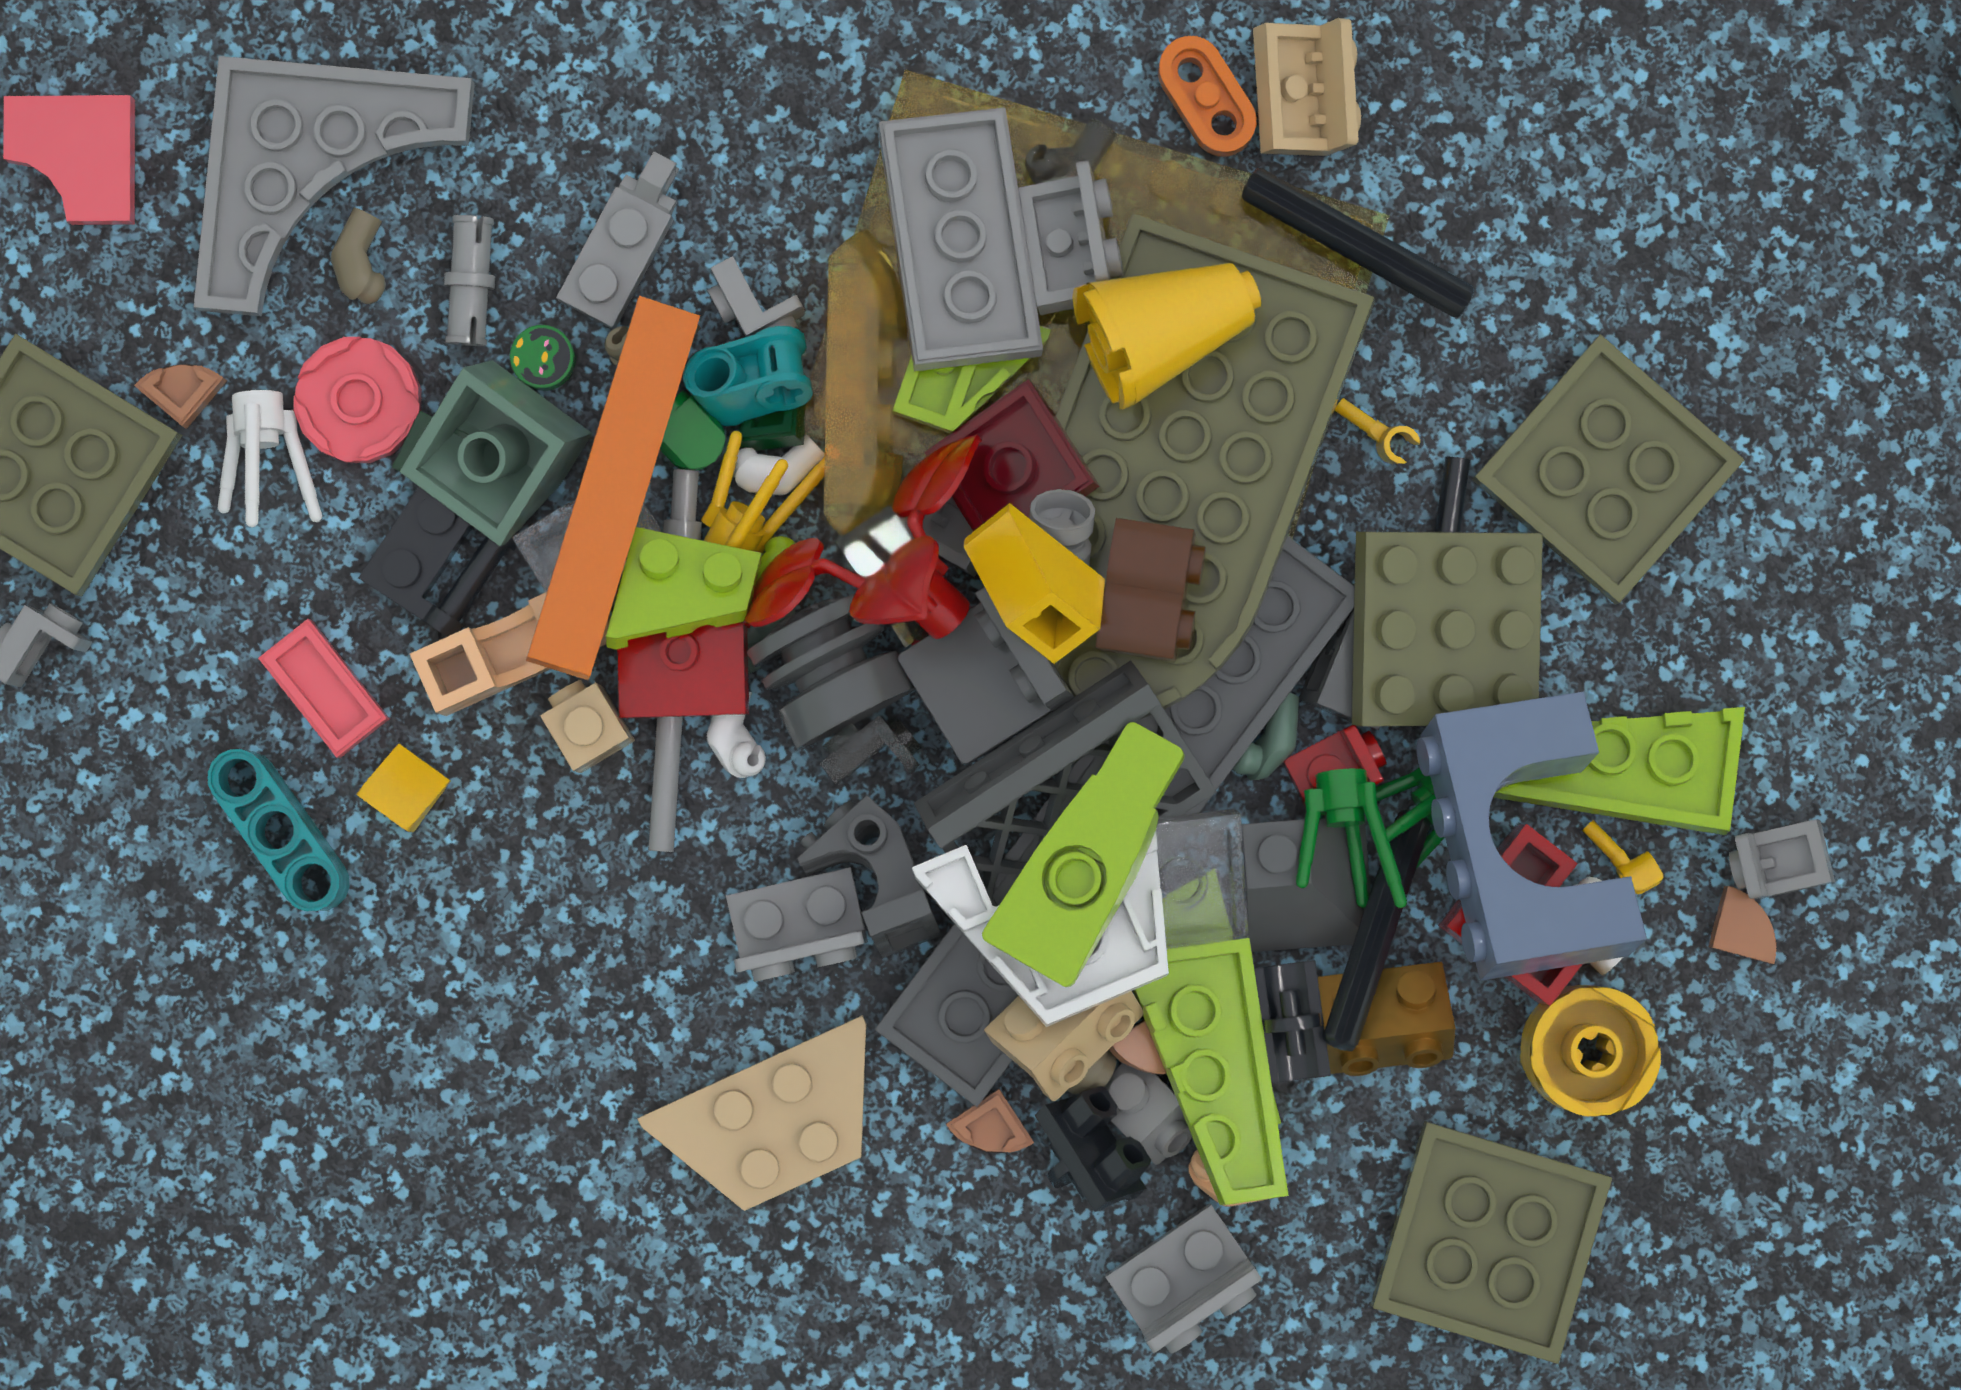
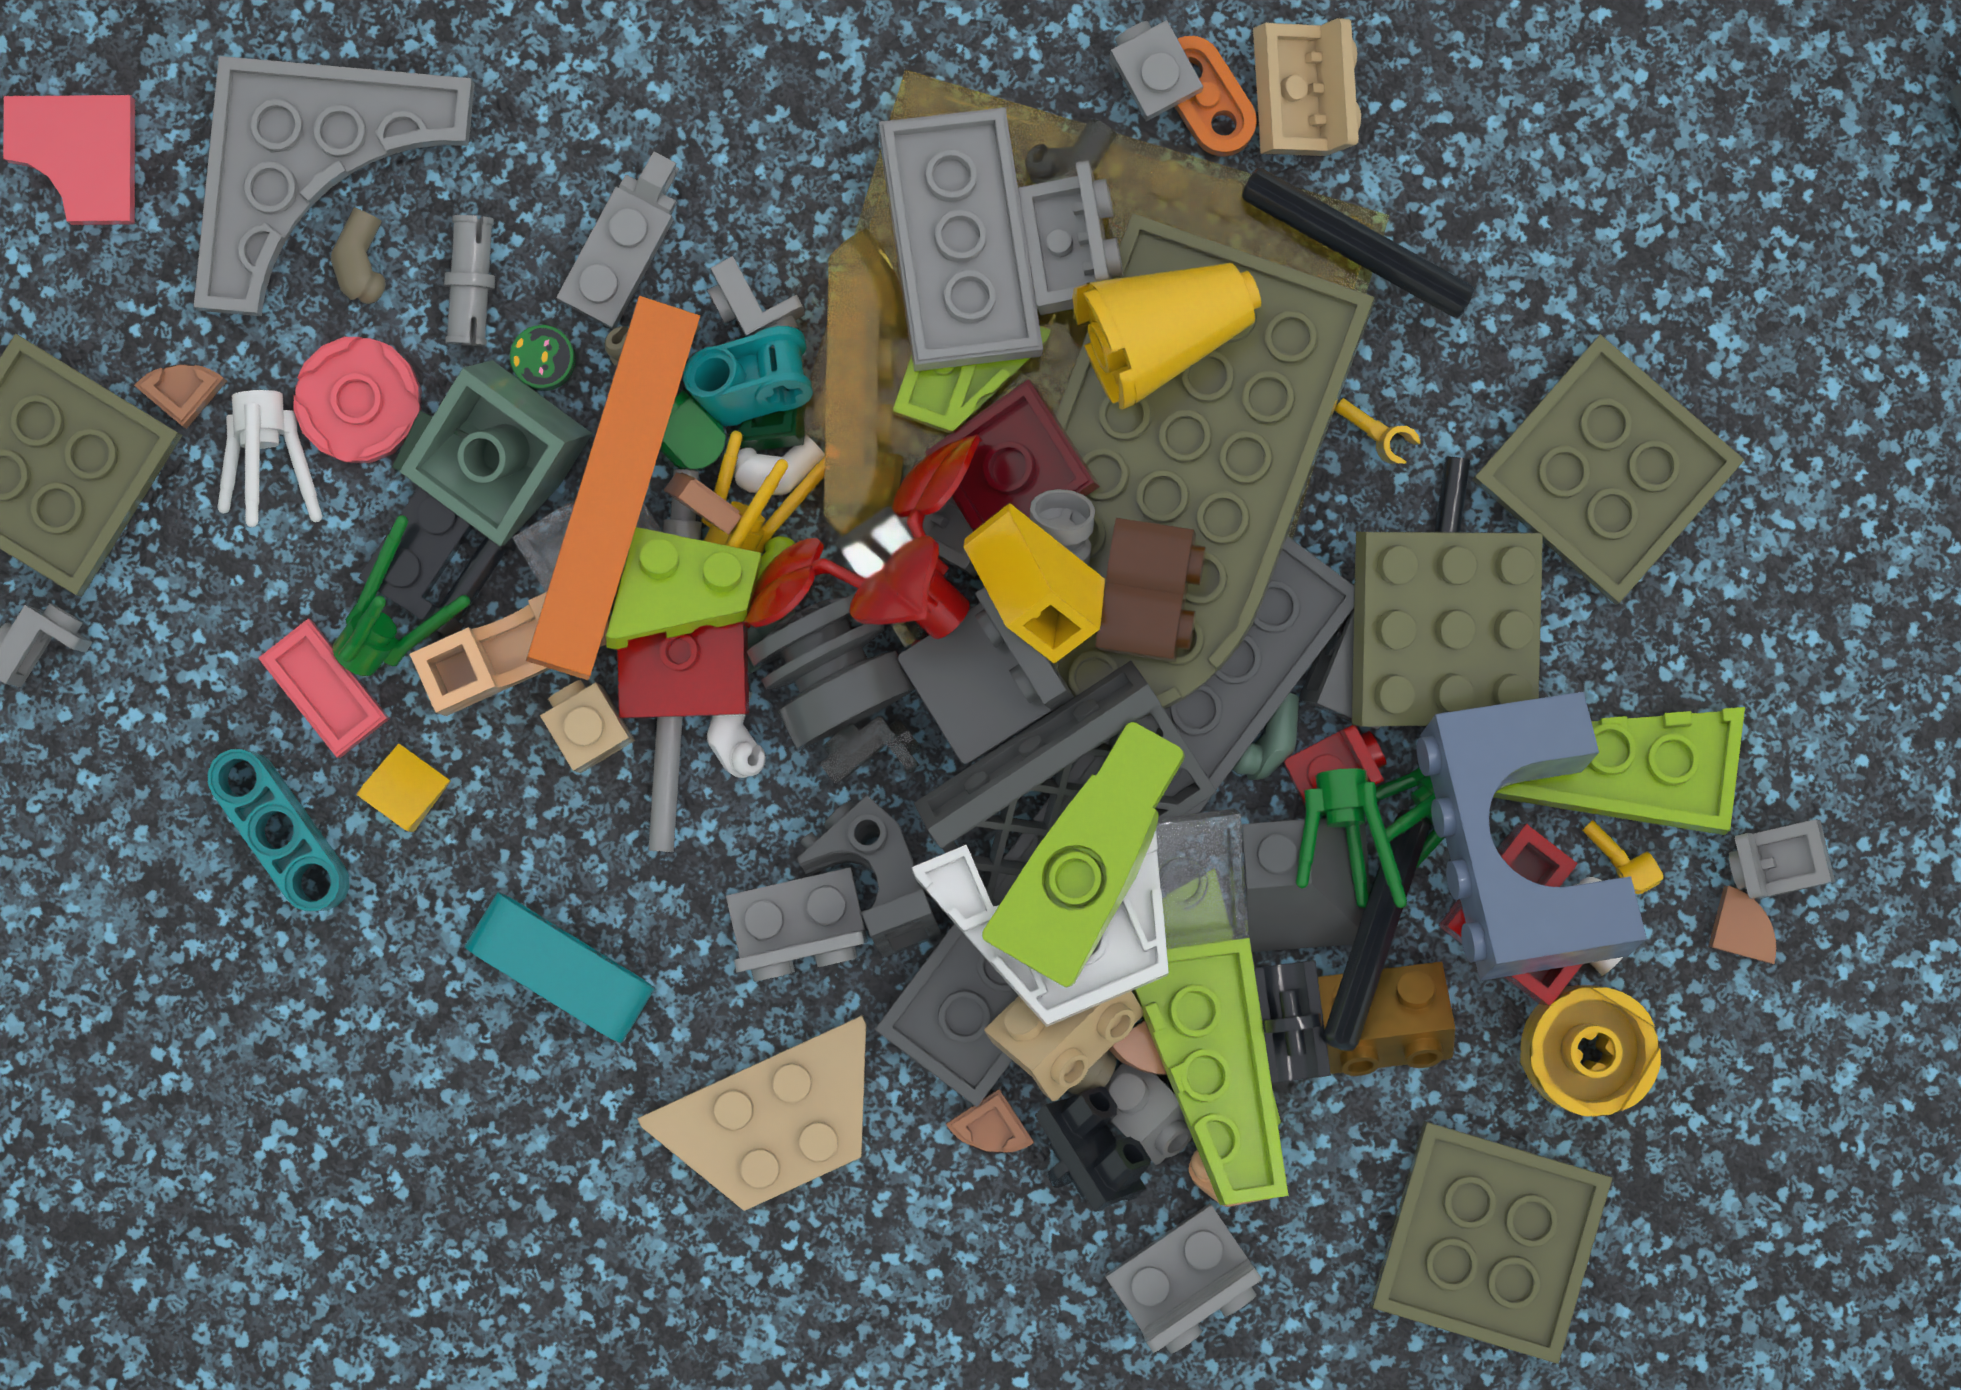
none -> green plant [332,515,470,676]
none -> teal beam [464,892,655,1043]
none -> nougat tile [663,472,742,535]
none -> light grey bracket [1109,20,1203,122]

